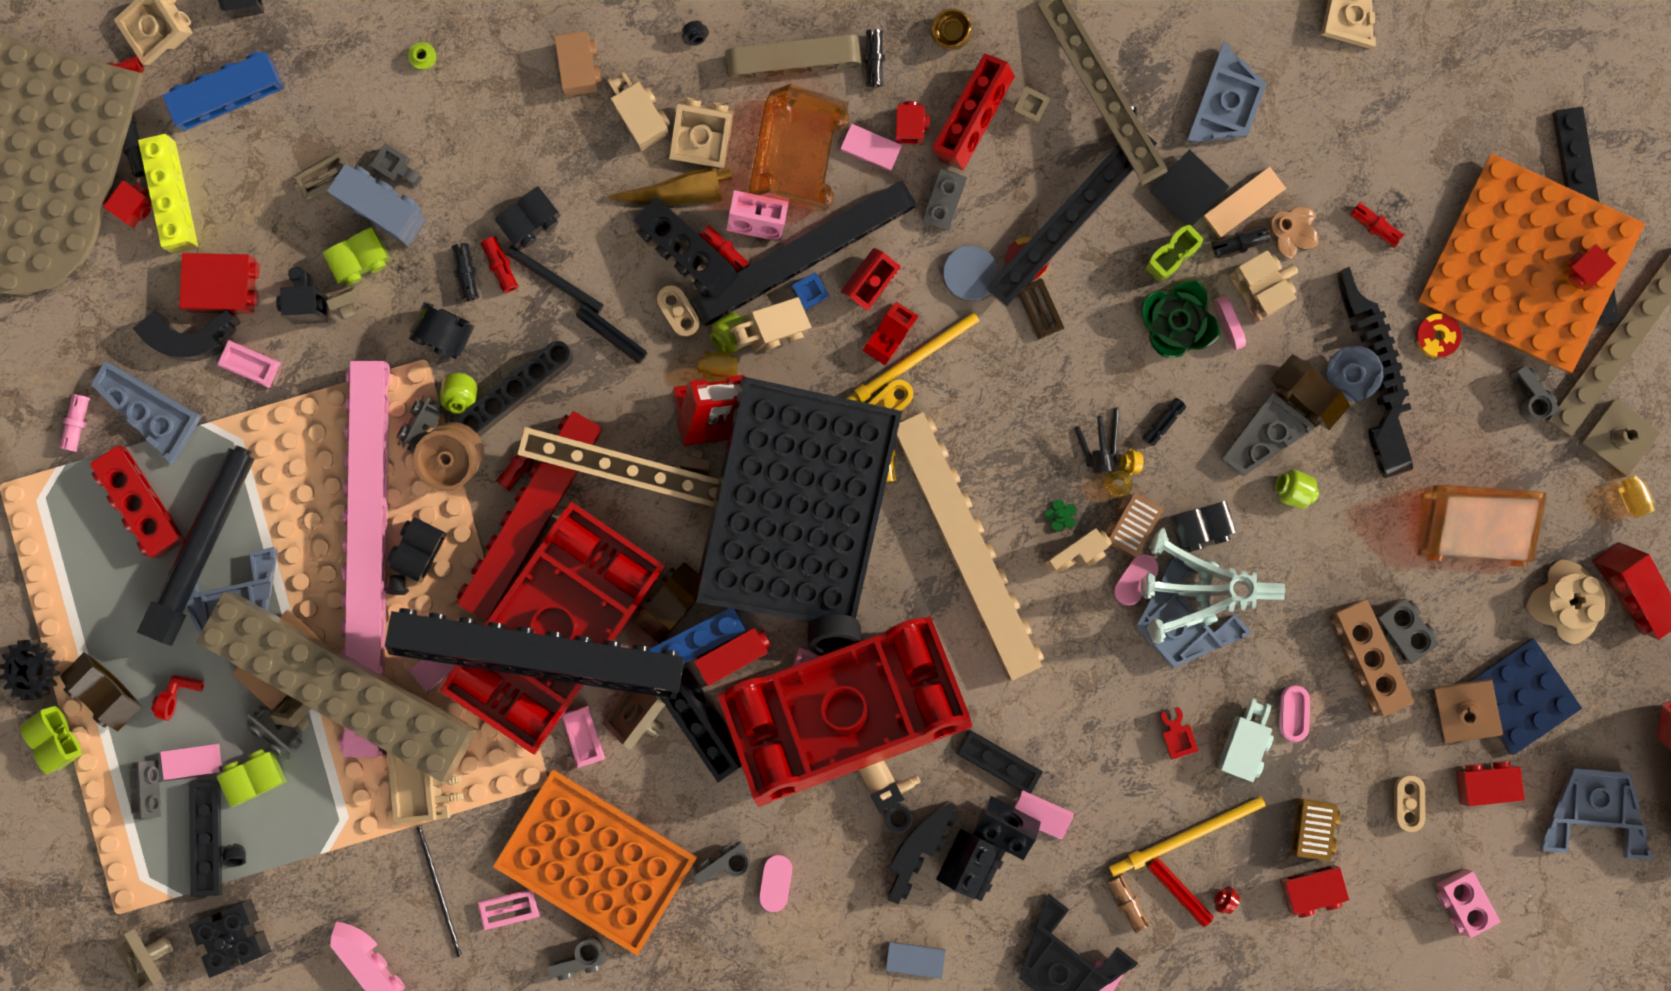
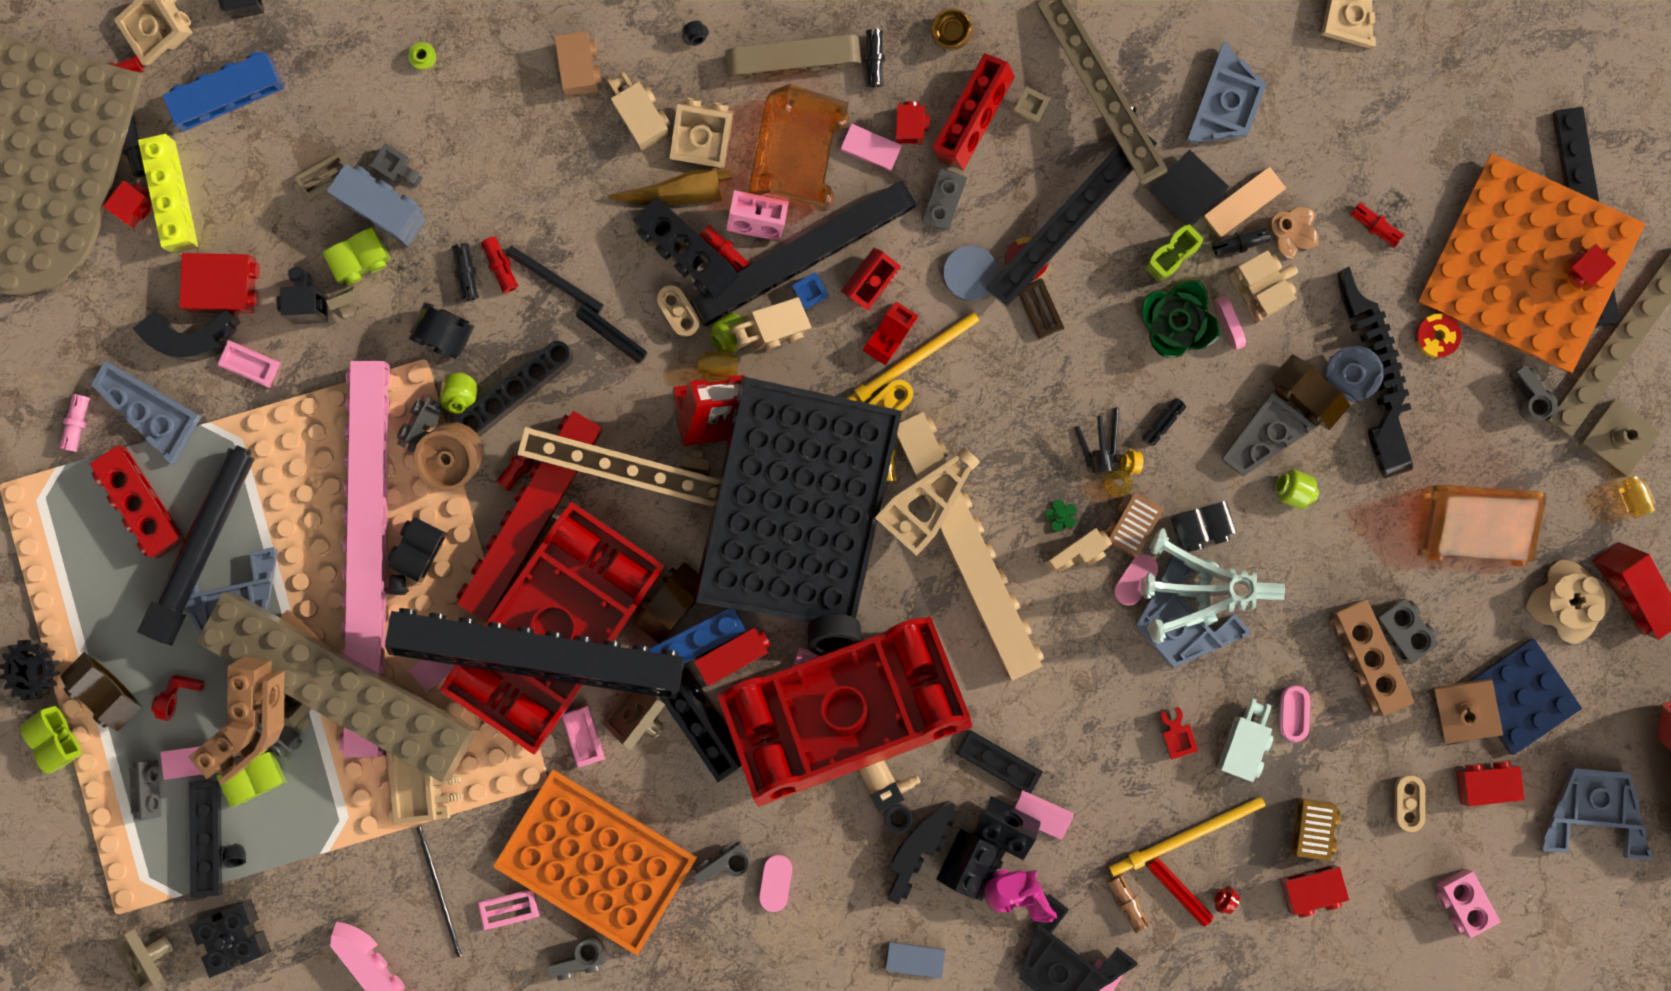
black brick [494,186,561,249] -> none
none -> medium nougat brick [189,656,285,785]
none -> tan plate [875,447,980,557]
none -> dark pink head [983,869,1057,923]

